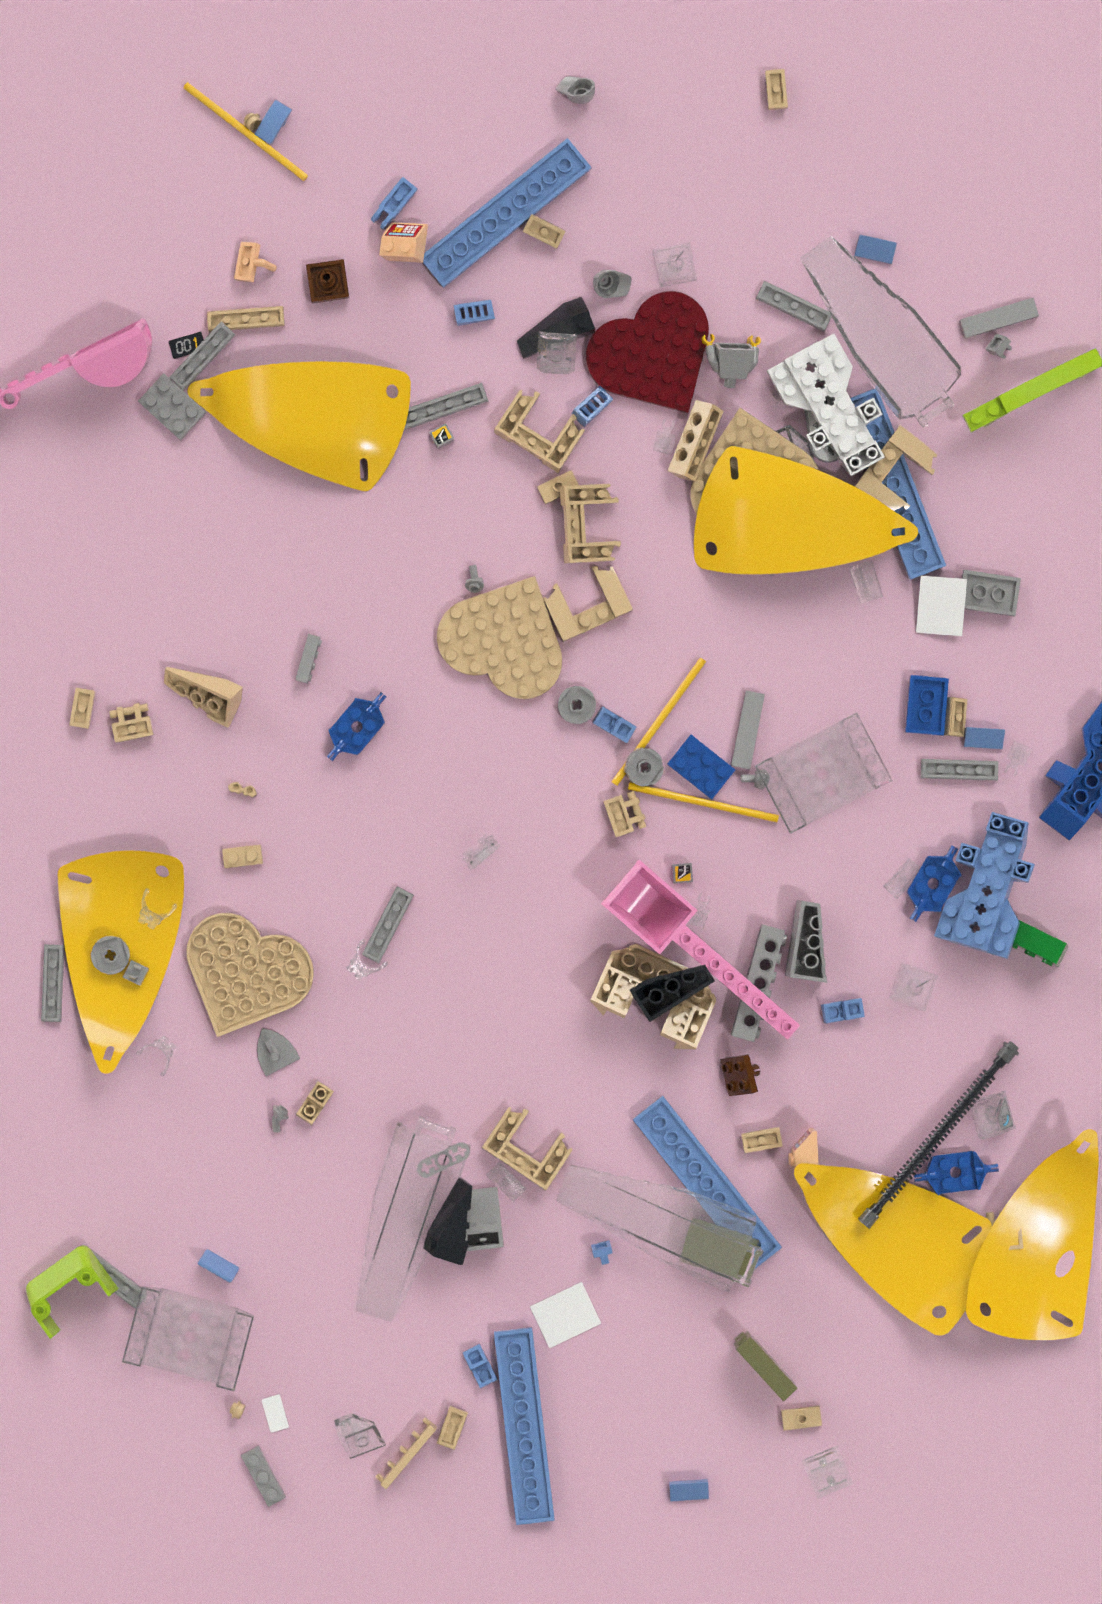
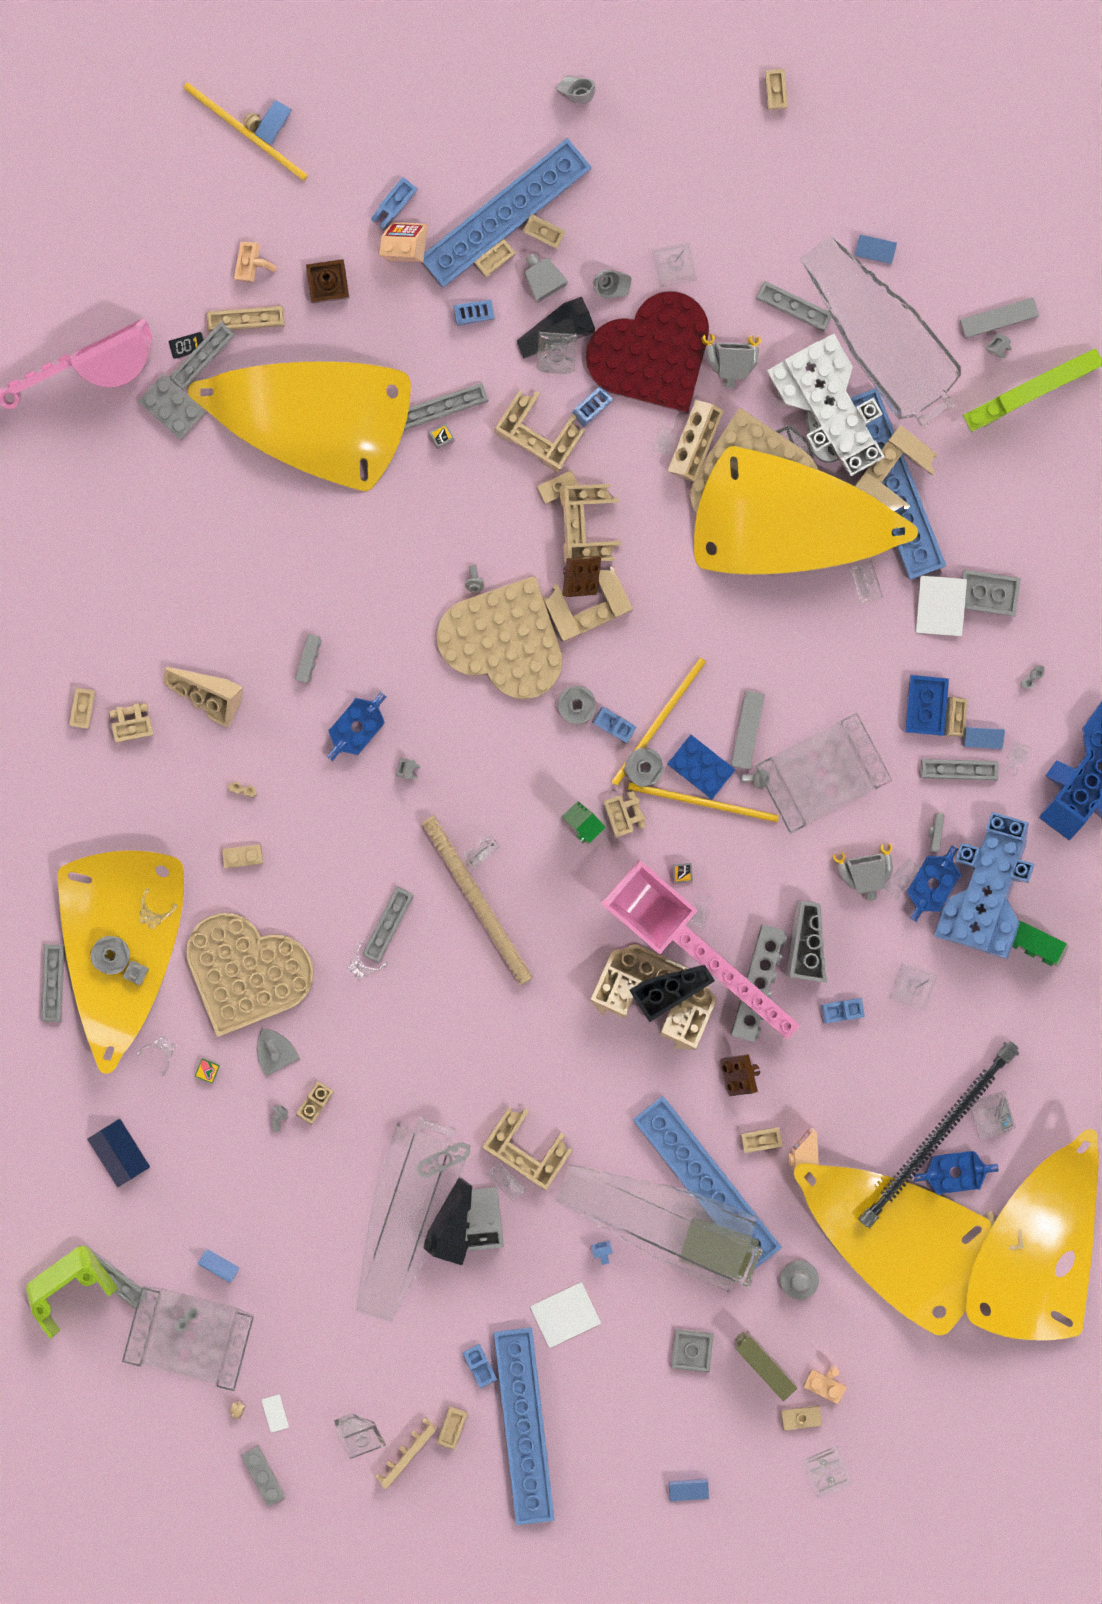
none -> dark blue slope [87,1118,150,1188]
none -> light grey piece [174,1307,198,1331]
none -> tile [195,1058,220,1084]
none -> light grey tile [396,758,420,780]
none -> tan piece [421,816,533,985]
none -> tan plate [474,239,516,278]
none -> light grey torso [525,253,568,303]
none -> reddish brown plate [562,556,601,597]
none -> green wedge [562,801,606,844]
none -> light grey tile [671,1329,714,1372]
none -> light grey plate [780,1260,819,1300]
none -> light nougat plate [803,1365,847,1404]
none -> light grey torso [833,844,893,901]
none -> light grey plate [928,813,945,852]
none -> light grey piece [1021,666,1045,689]

